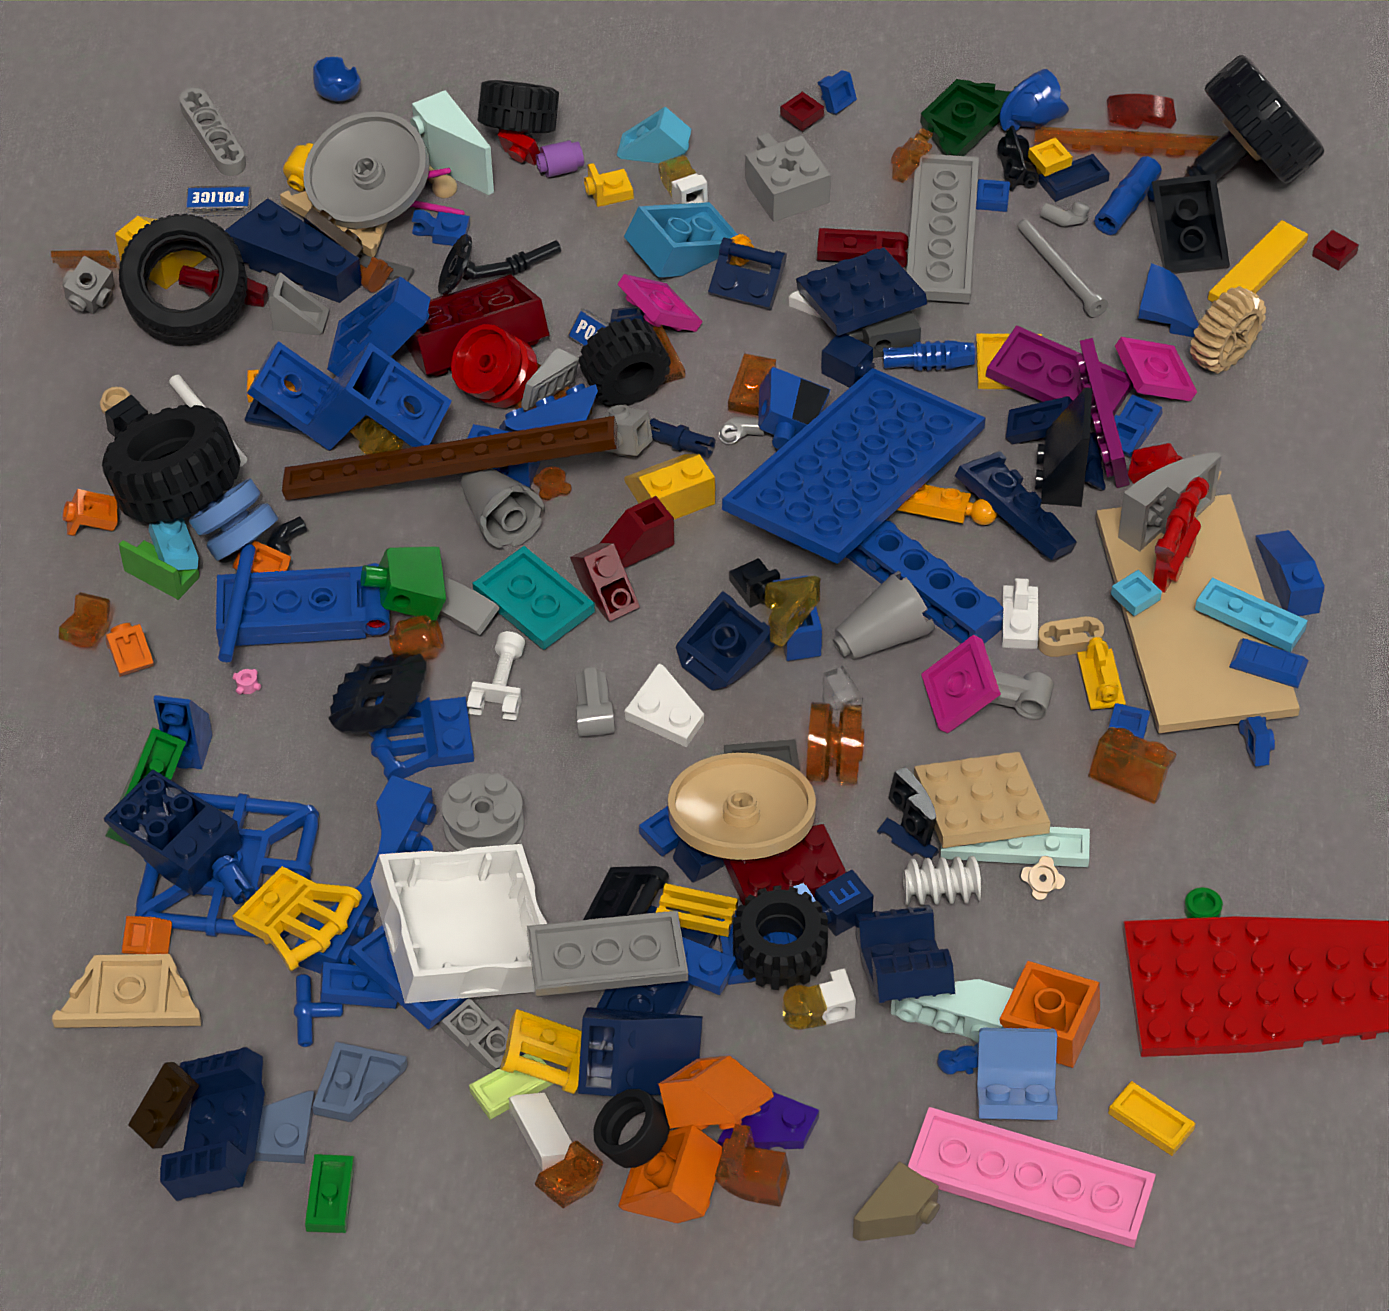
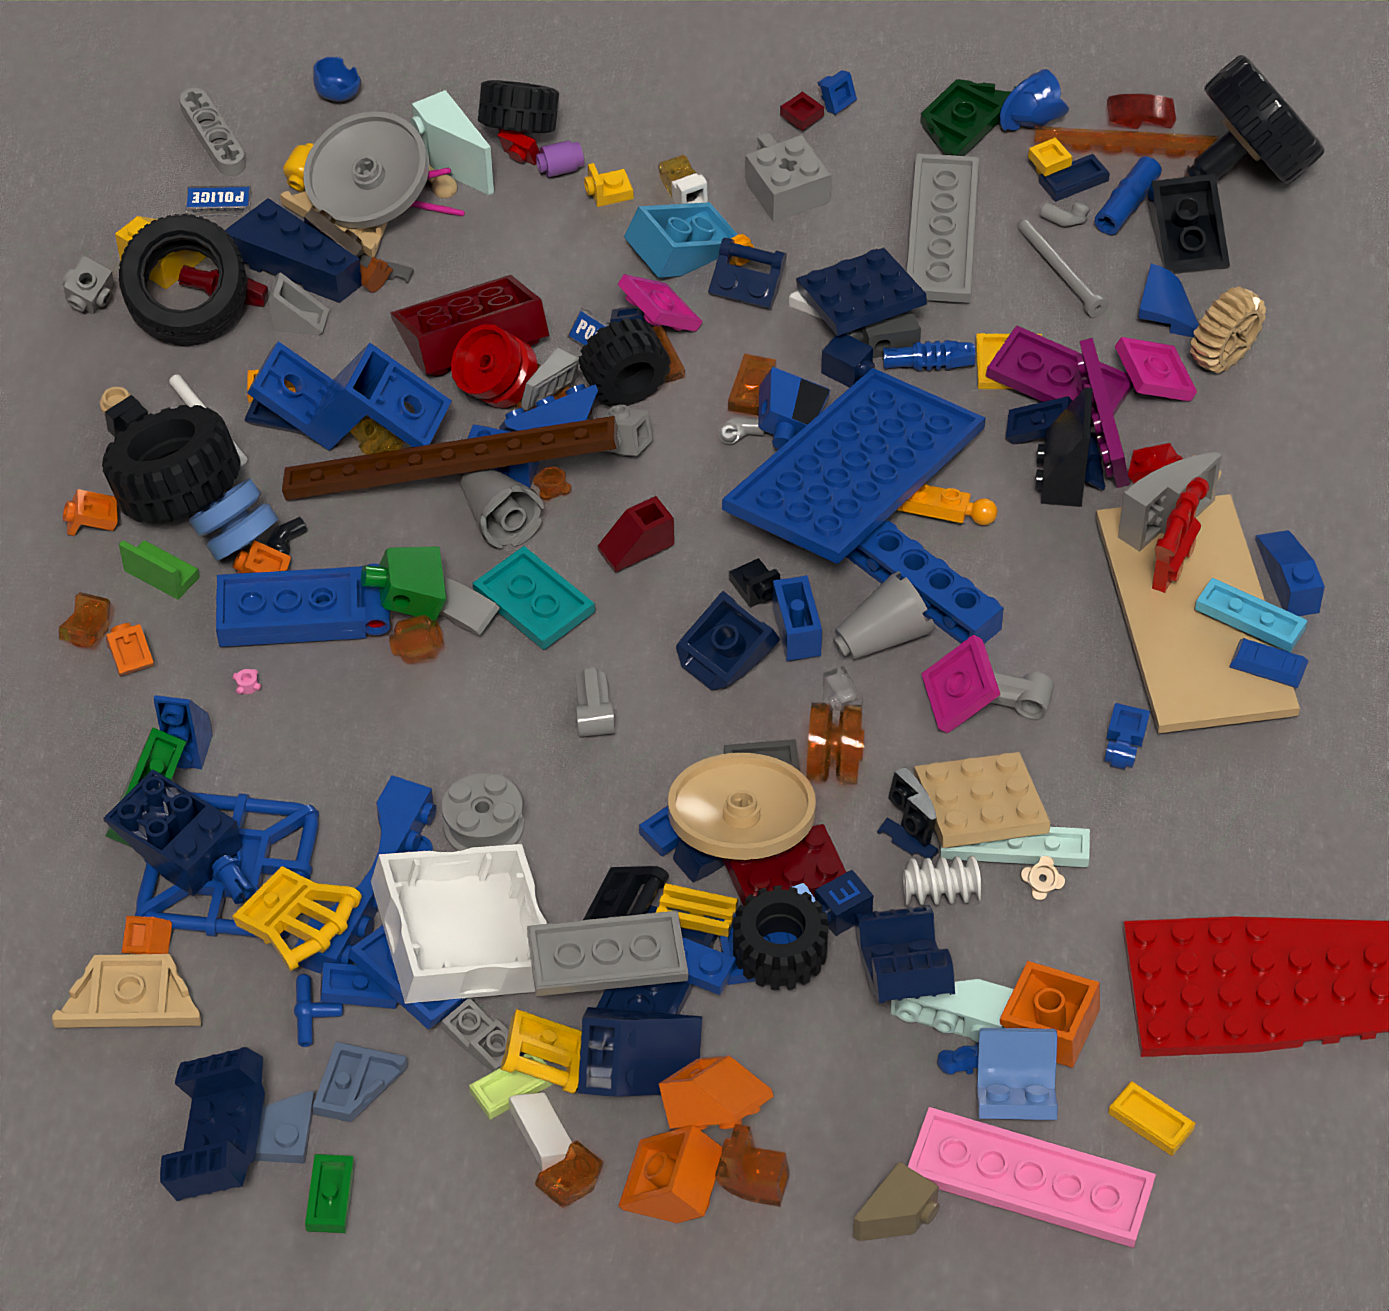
clear orange piece [51,250,117,268] -> none
dark brown plate [128,1062,199,1149] -> none
medium azure plate [149,518,199,570] -> none
blue bar [218,544,256,663] -> none
blue wedge [327,276,431,376] -> none
black piece [328,651,427,734] -> none
blue plate [369,695,474,781] -> none
blue plate [412,210,470,246] -> none
black dish [438,234,561,296] -> none
white bar [467,631,525,721] -> none
dark red slope [570,543,640,621] -> none
black tyre [593,1089,670,1168] -> none
medium azure slope [617,107,692,164] -> none
yellow slope [624,454,715,520] -> none
white wing [624,664,704,747] -> none
dark blue pin [650,418,716,458] -> none
dark purple wing [717,1092,819,1151] -> none
clear yellow slope [765,575,821,647] -> none
leg [782,968,856,1030] -> none
dark red plate [817,228,909,267] -> none
clear orange plate [891,128,933,183] -> none
dark blue wing [955,451,1077,560] -> none
blue tile [976,179,1010,212] -> none
black hinge [997,125,1039,192] -> none
white hinge [1002,578,1038,649] -> none
tan beam [1038,616,1104,657] -> none
yellow hinge [1077,637,1126,710] -> none
clear orange bracket [1088,727,1177,804] -> none
medium azure plate [1111,570,1162,616] -> none
blue slope [1114,394,1163,457] -> none
green tile [1184,887,1223,918] -> none
yellow tile [1208,220,1309,302] -> none
blue plate [1239,716,1275,766] -> none
dark red plate [1312,230,1359,271] -> none

